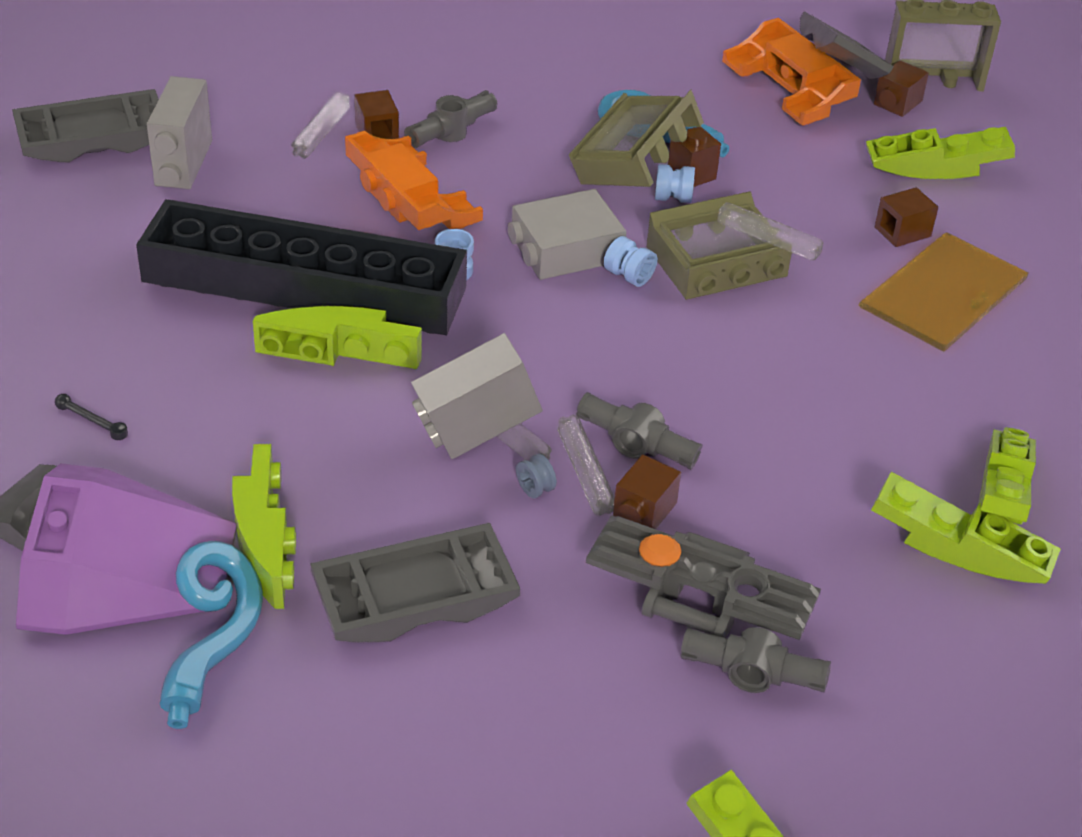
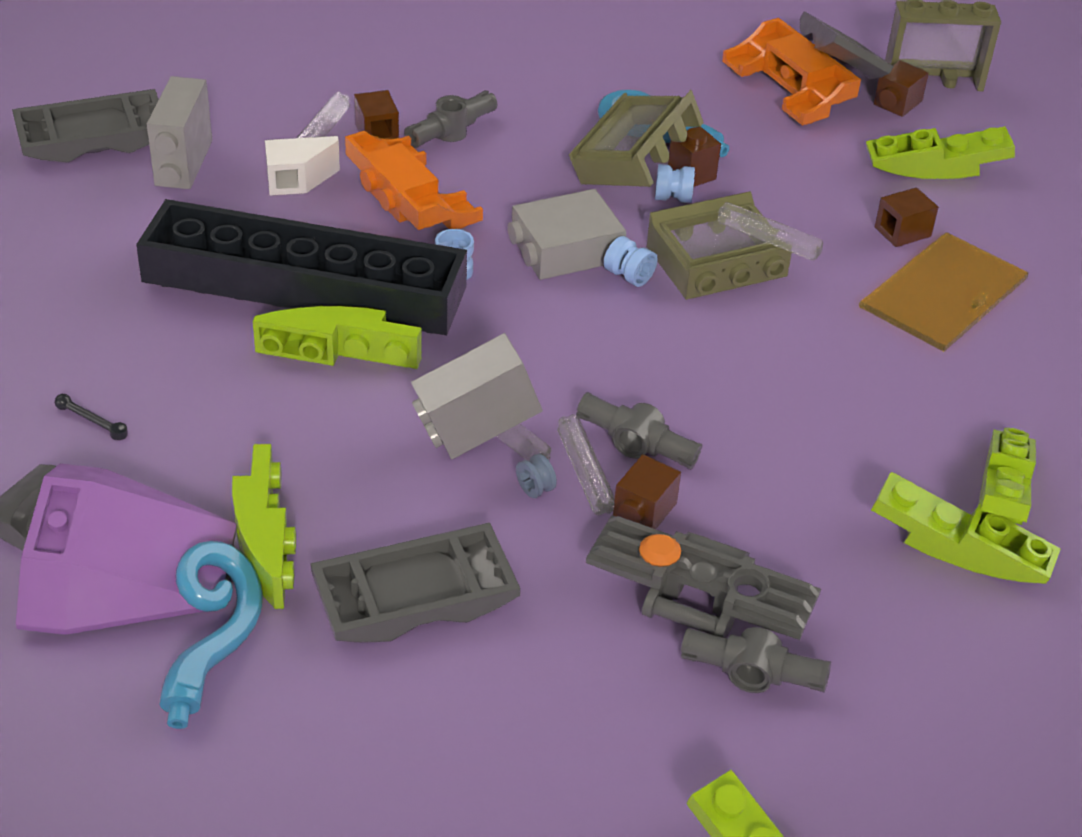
none -> white slope [265,136,340,196]

